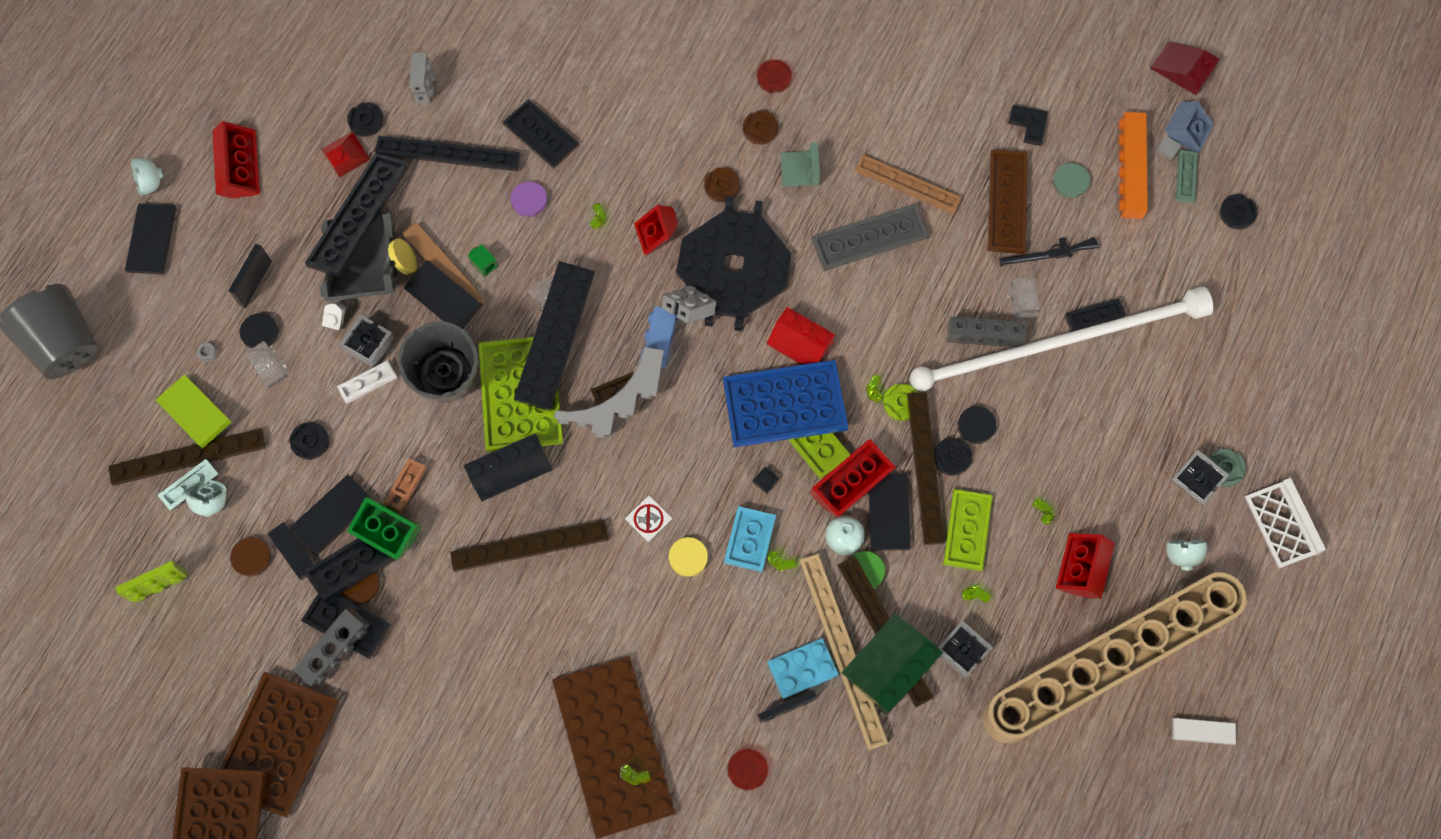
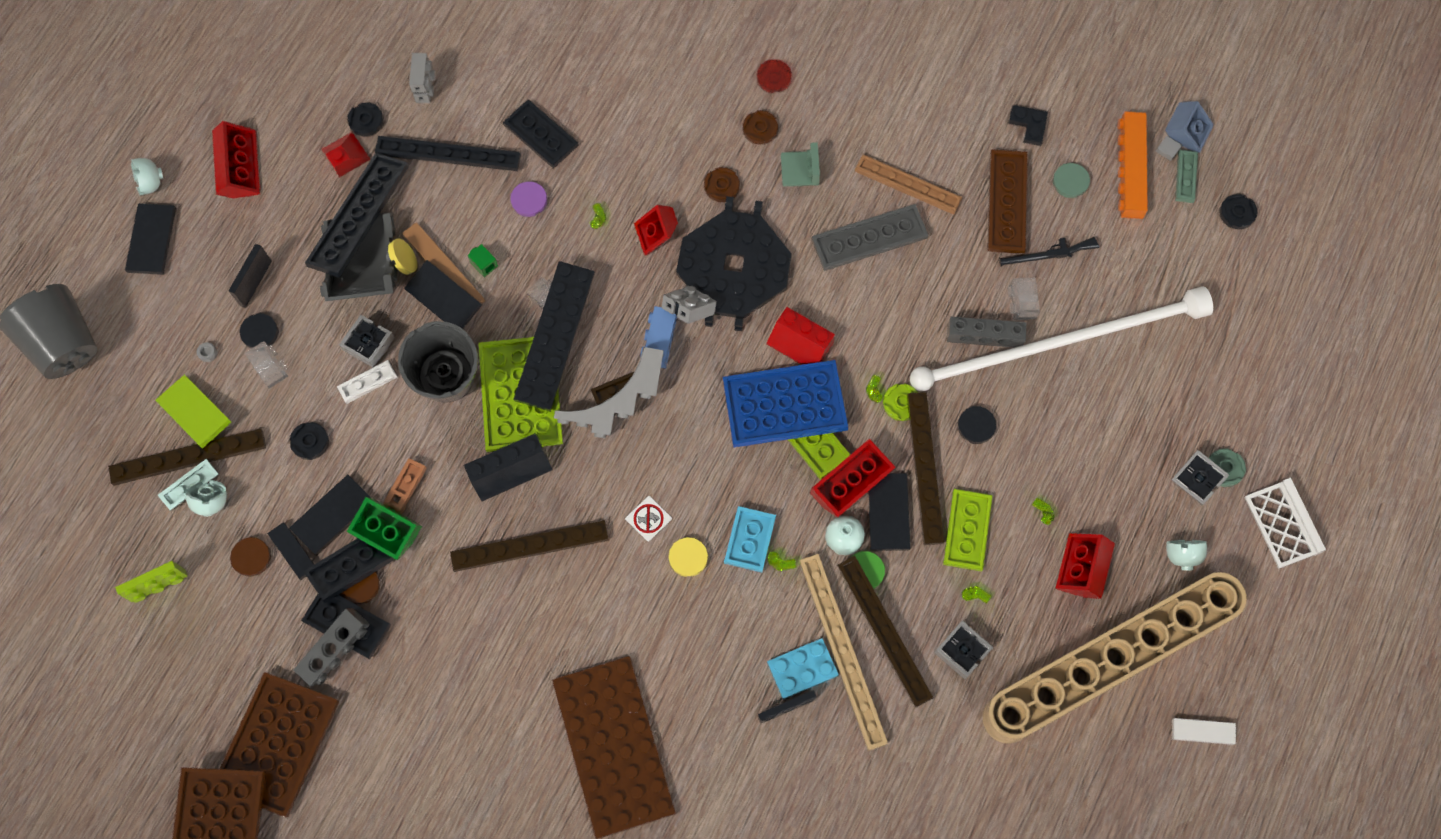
white plate [322,302,346,331] -> none
clear neon green arm [620,765,651,785] -> none
clear red tile [727,749,768,791] -> none
black plate [752,467,780,494] -> none
dark green slope [841,613,943,715] -> none
black tile [934,438,972,476] -> none
black plate [1065,298,1126,332] -> none
dark red slope [1150,42,1220,95] -> none

